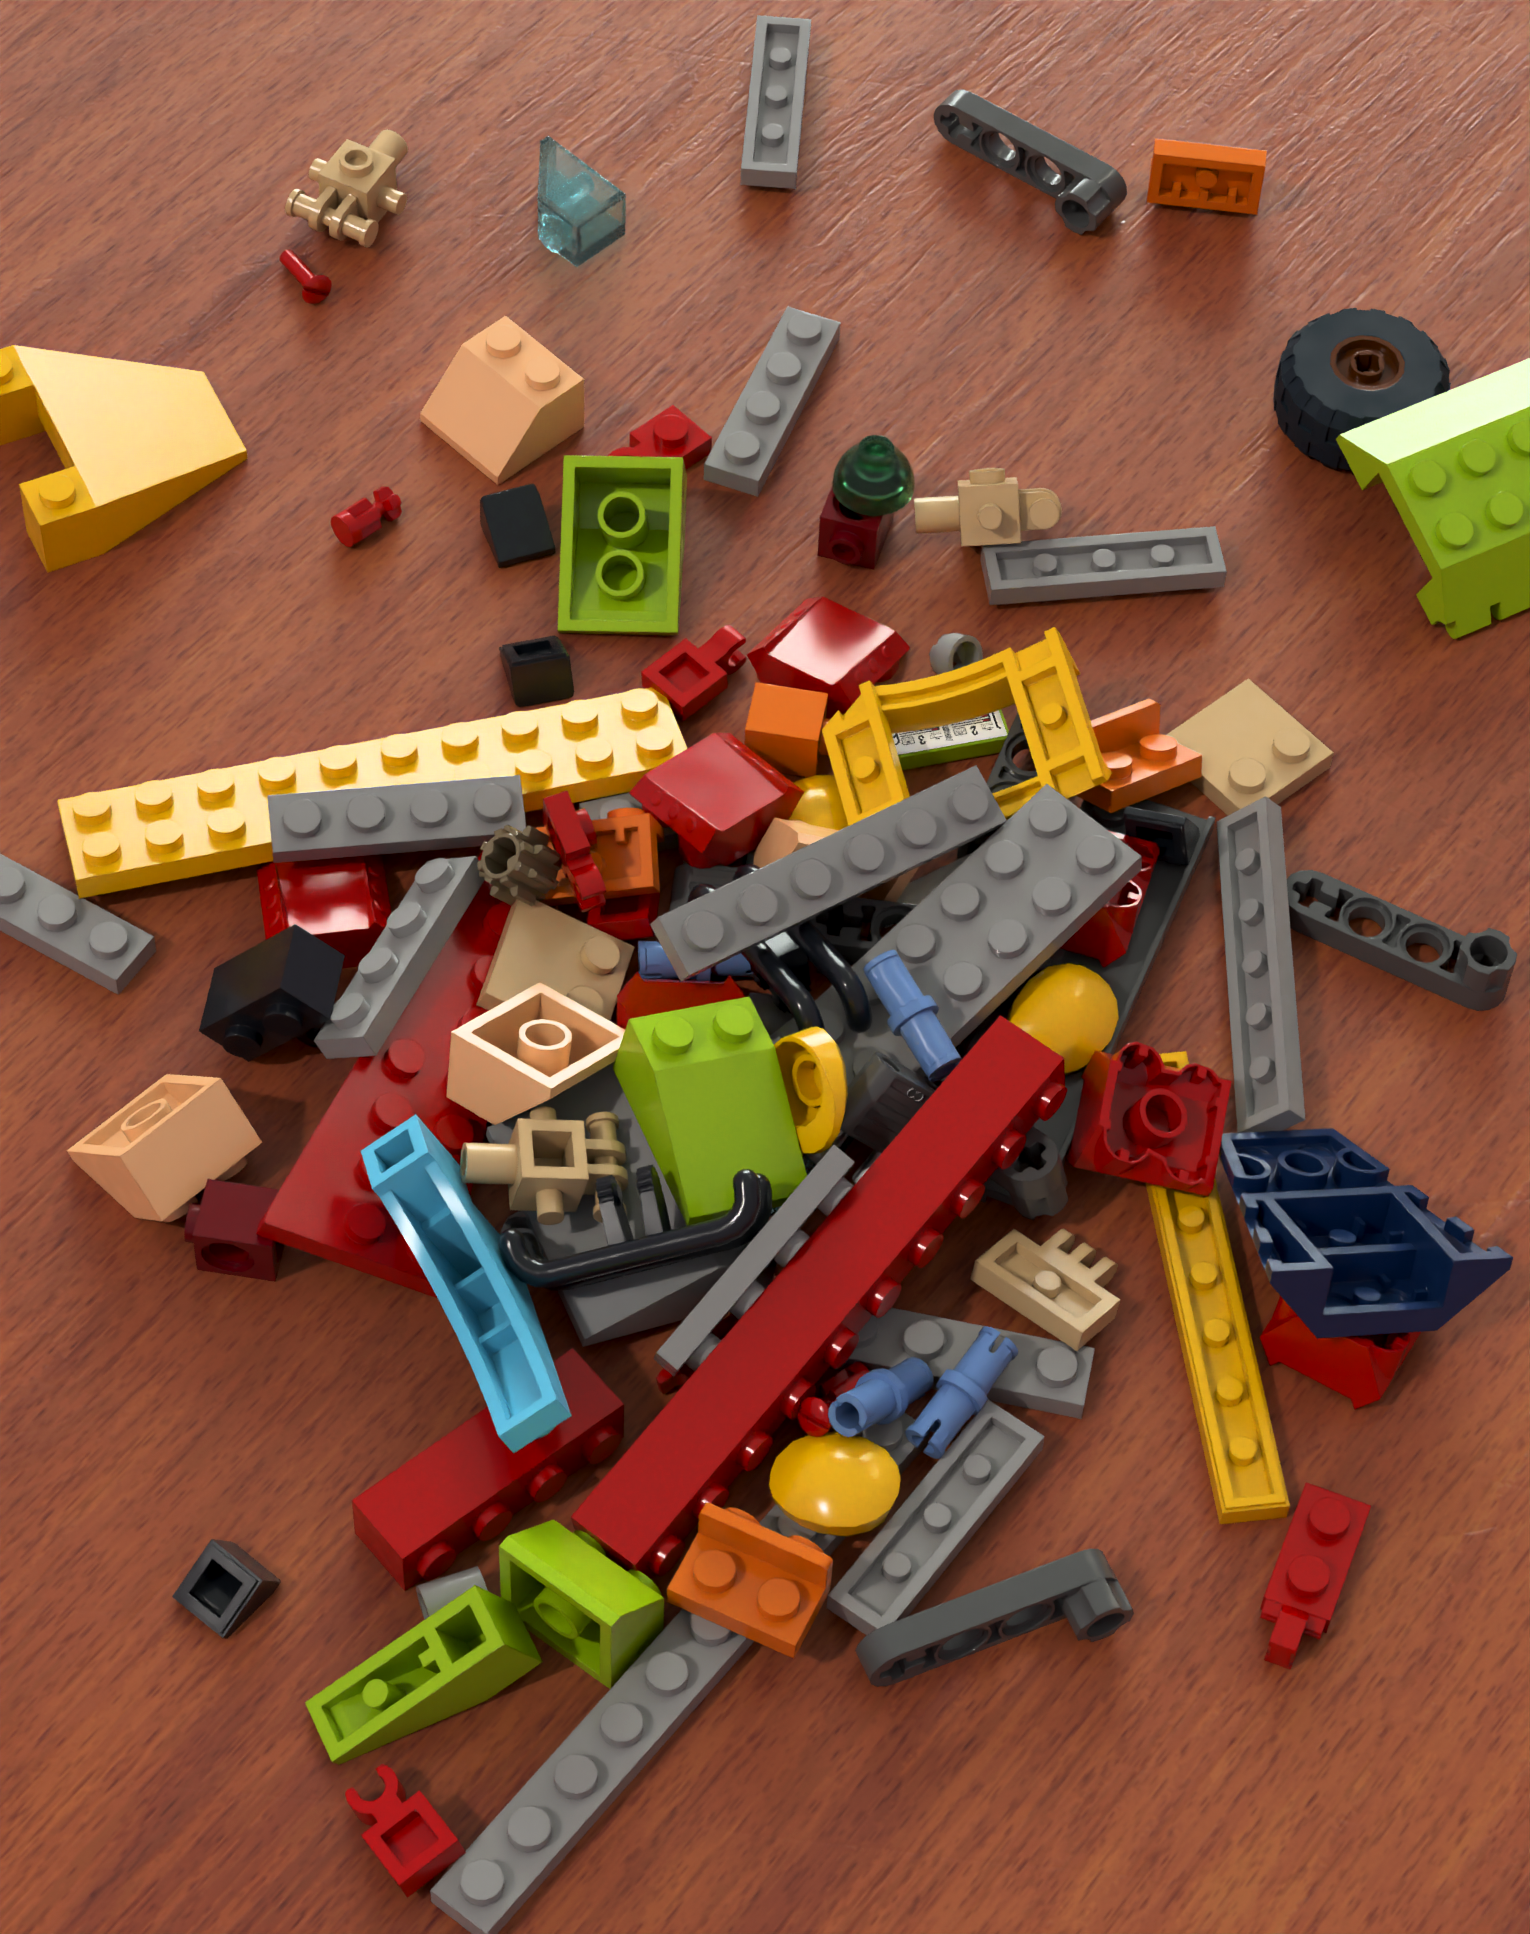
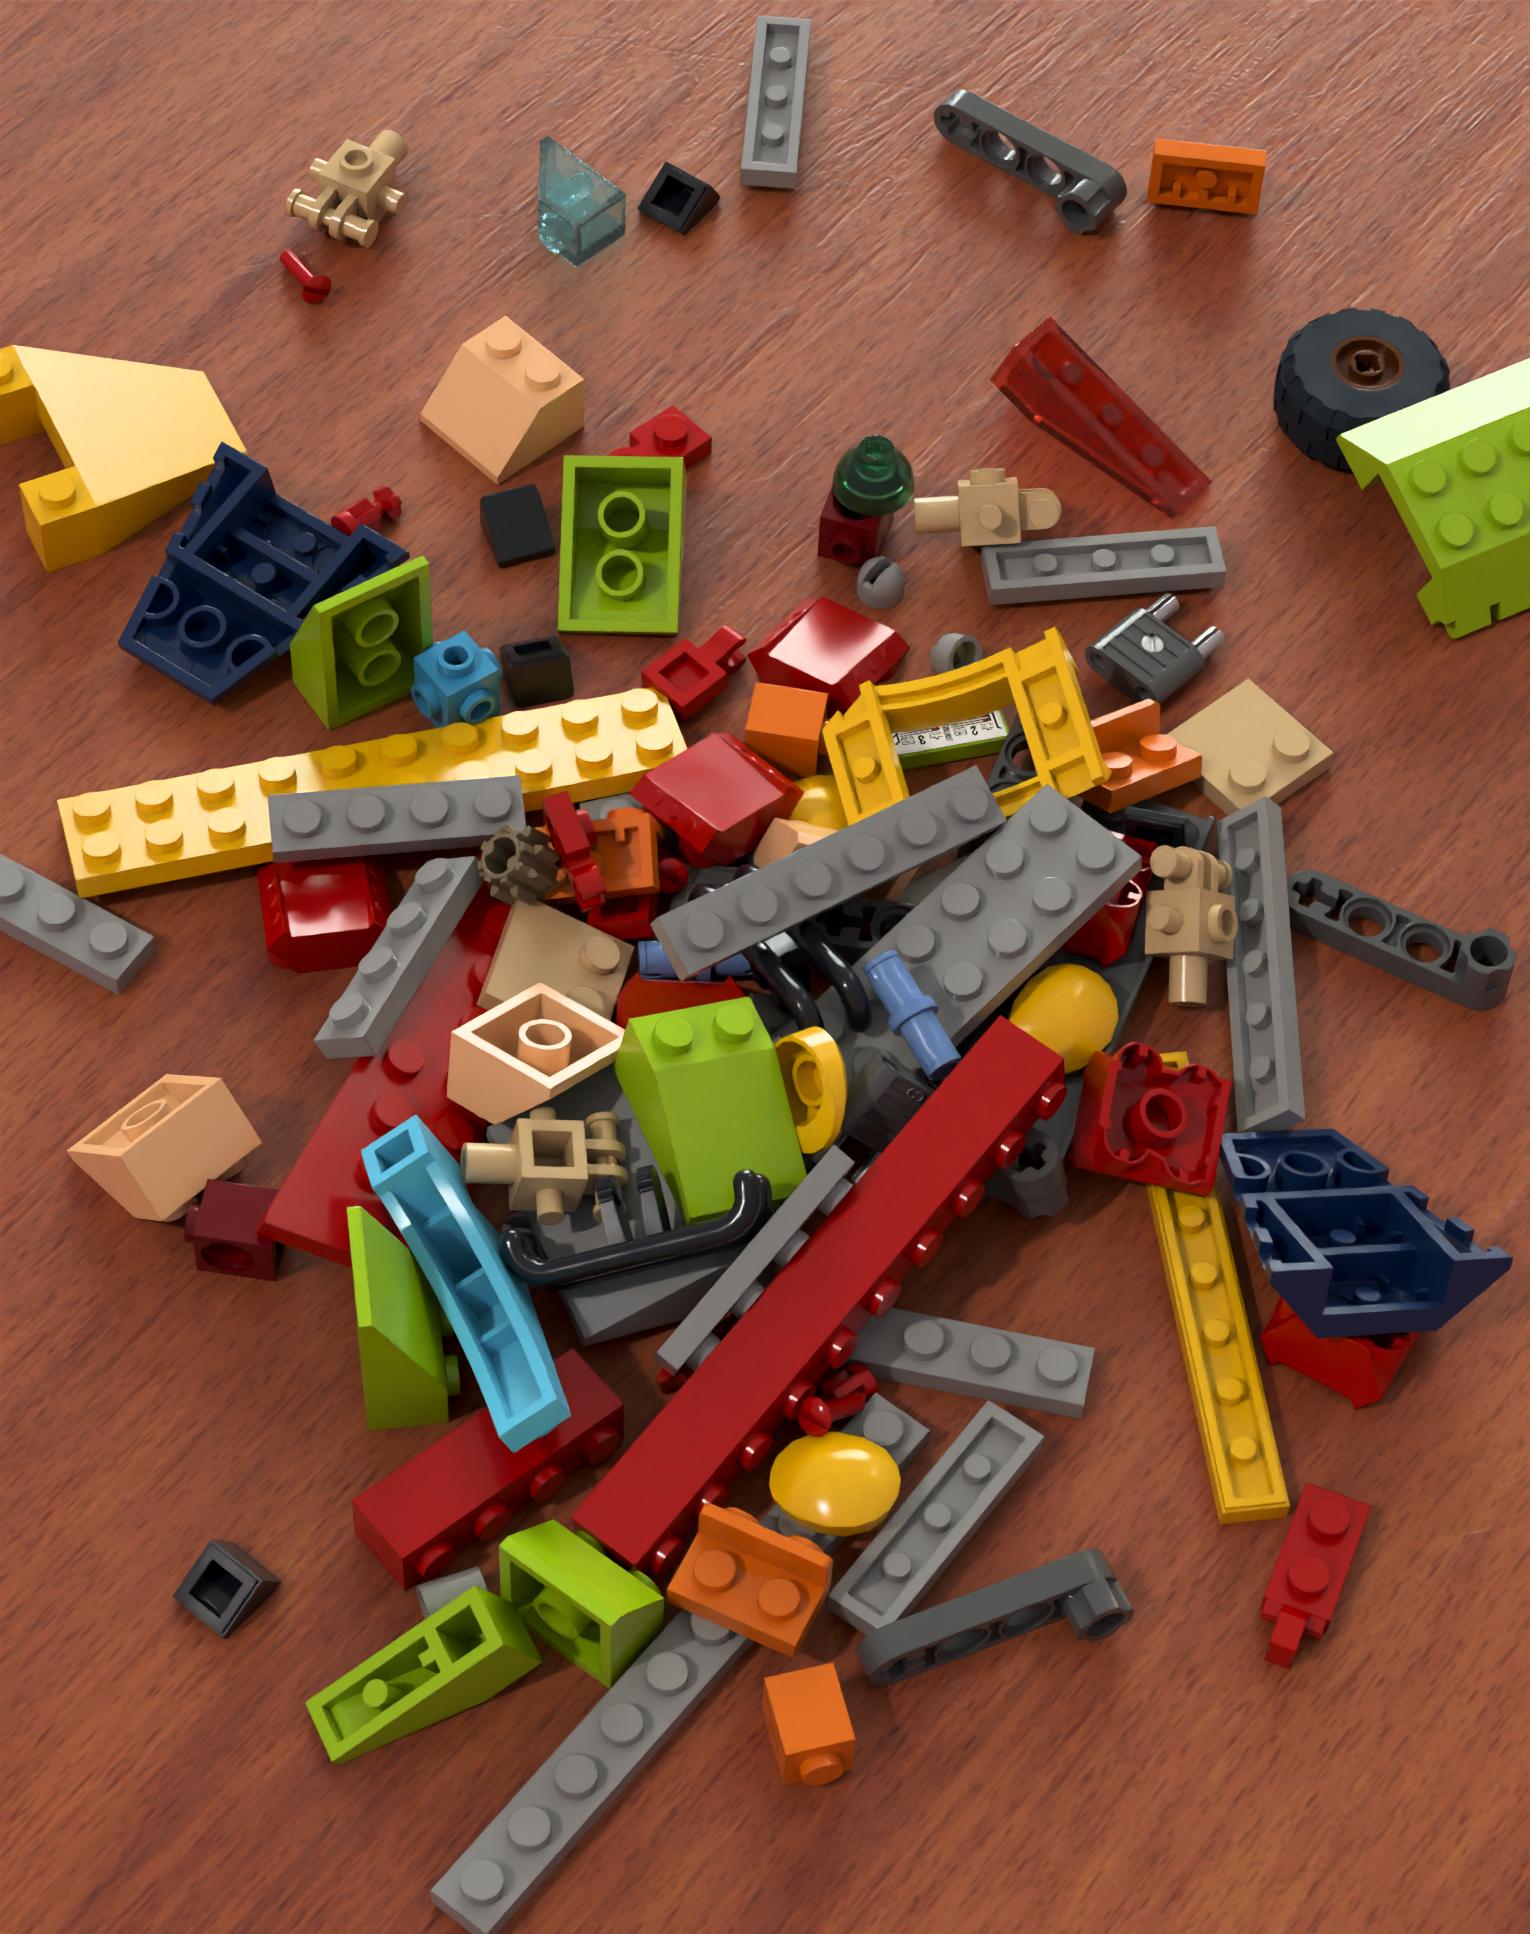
black brick [199,924,345,1062] -> none
red plate [345,1764,466,1898] -> none
light grey plate [704,306,841,497] -> none
medium blue pin [828,1357,934,1437] -> none
medium blue pin [905,1326,1018,1459] -> none
tan hinge [970,1228,1120,1351] -> none
none -> dark blue wedge [118,441,410,706]
none -> lime slope [290,555,433,731]
none -> lime slope [347,1206,461,1431]
none -> dark azure brick [411,630,503,728]
none -> black slope [637,161,720,236]
none -> red piece [657,847,689,894]
none -> orange brick [762,1663,856,1786]
none -> light grey hinge [856,556,905,609]
none -> clear red slope [989,316,1212,519]
none -> dark grey piece [1085,593,1225,705]
none -> tan piece [1145,845,1238,1007]

